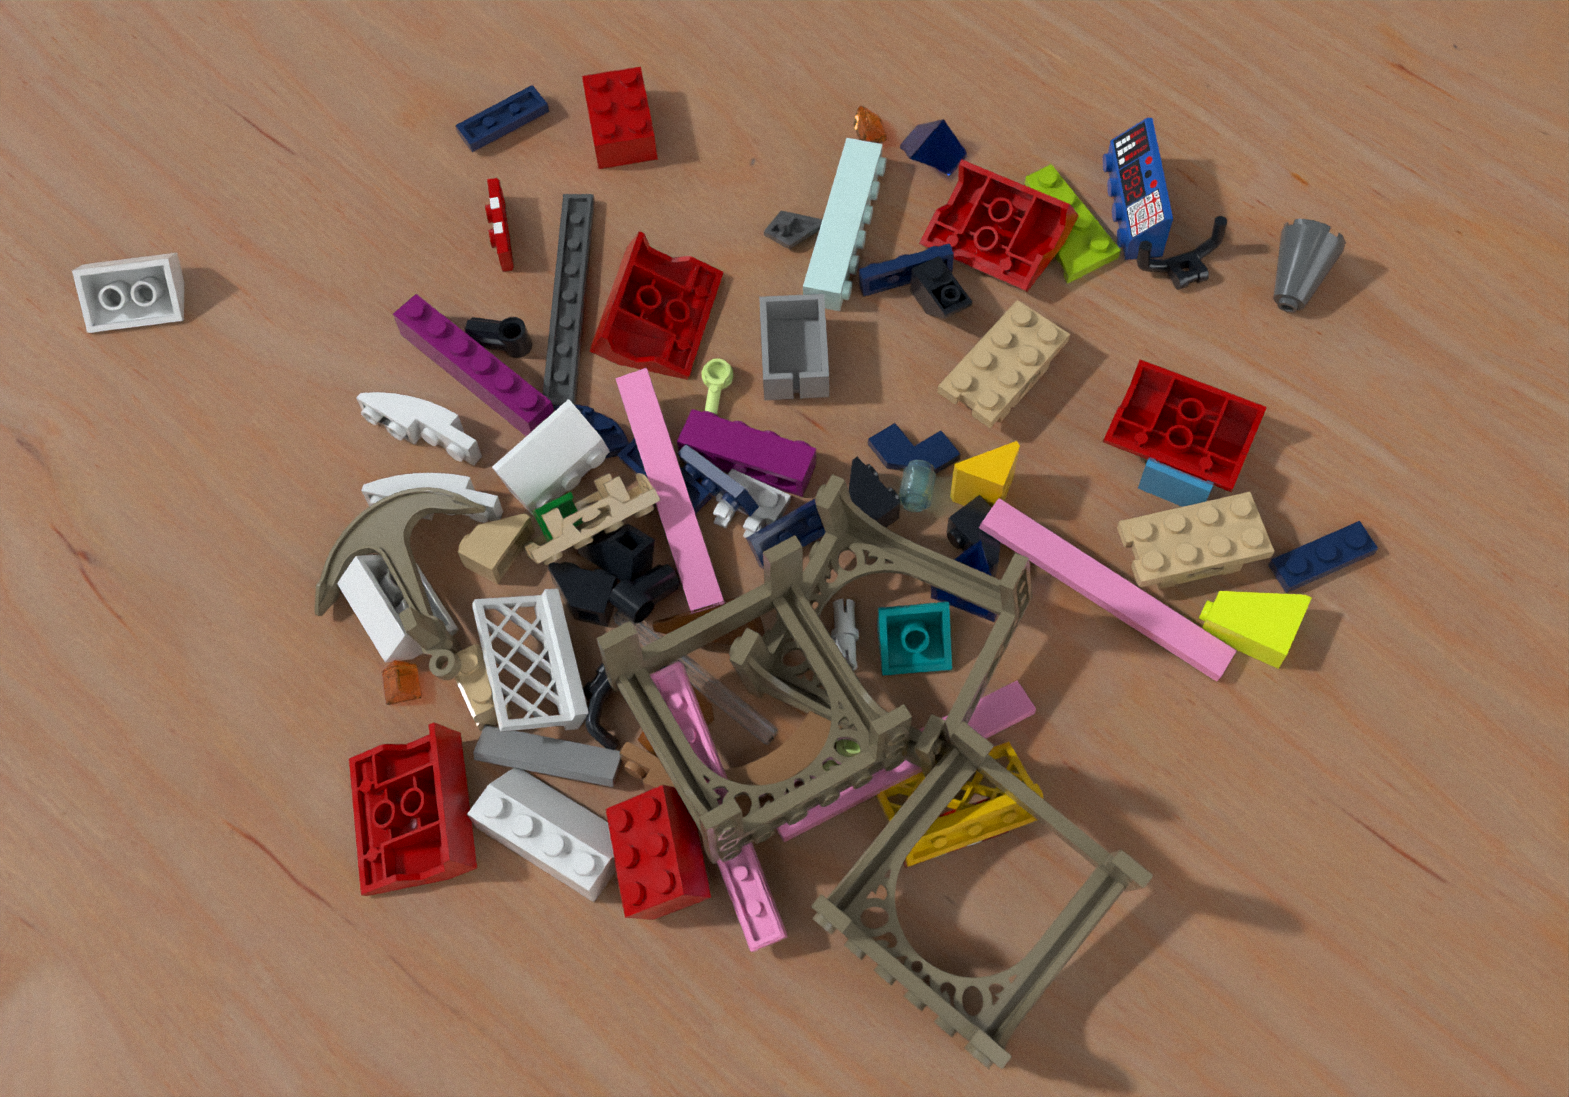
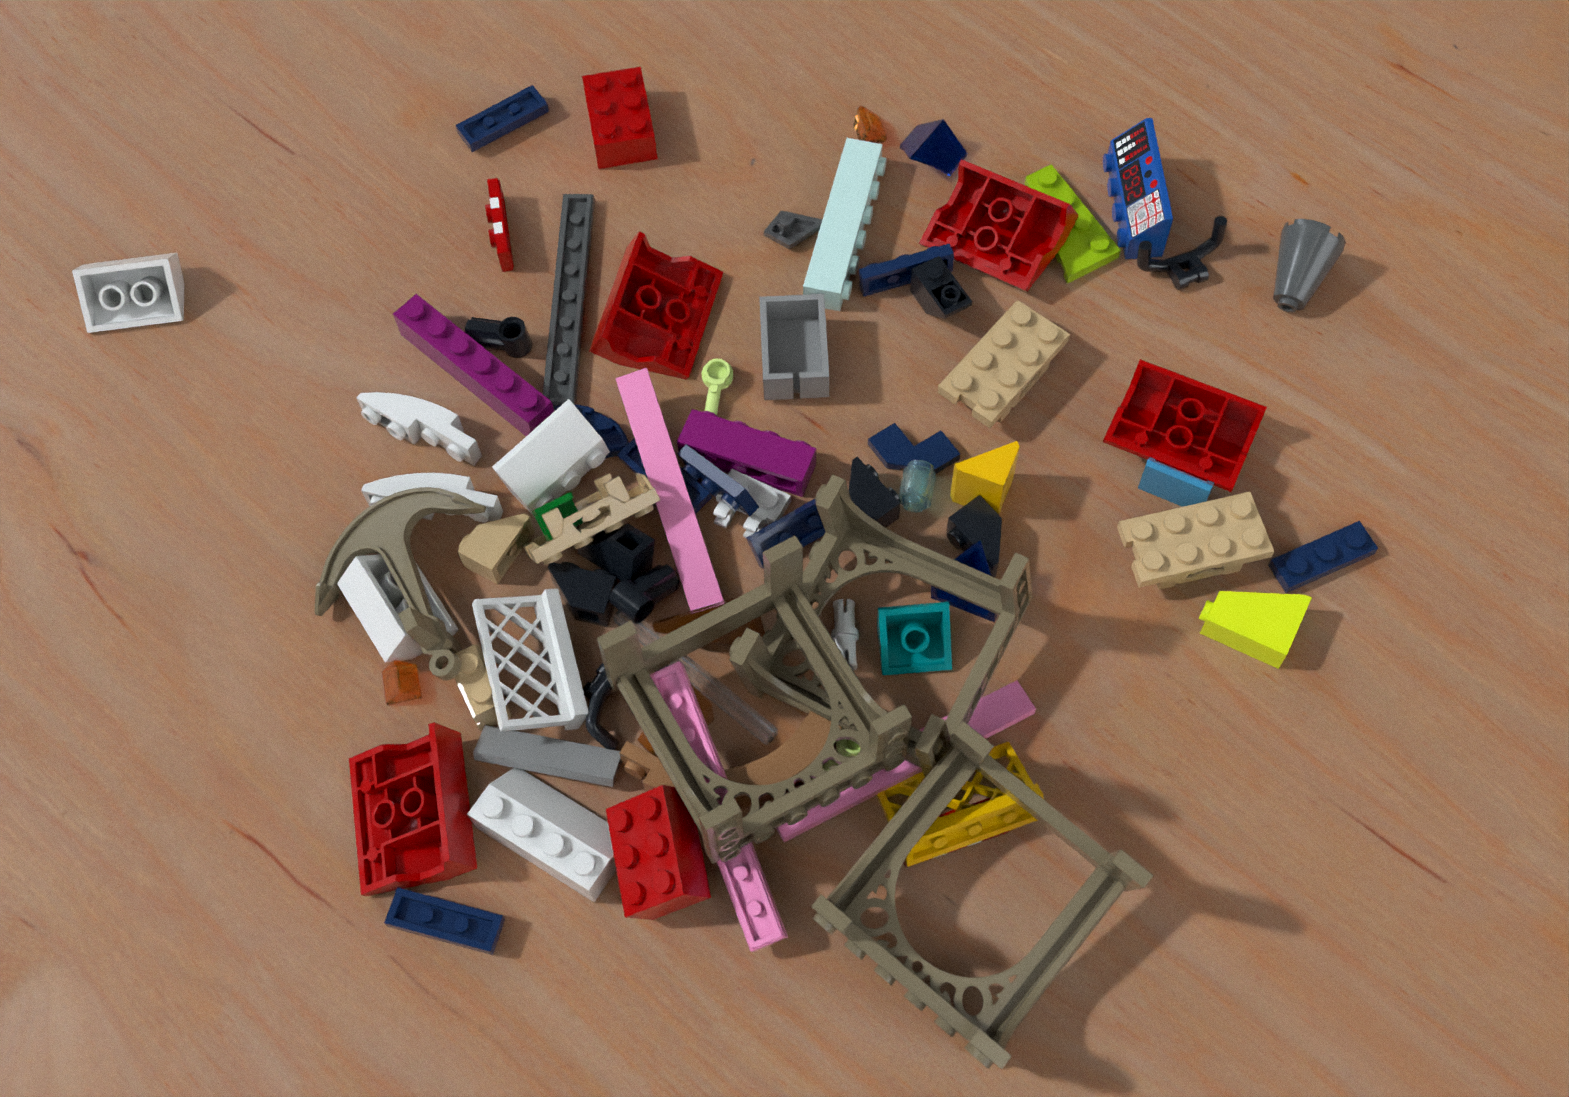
bright pink tile [979,498,1236,682] -> none
none -> dark blue plate [384,887,505,955]

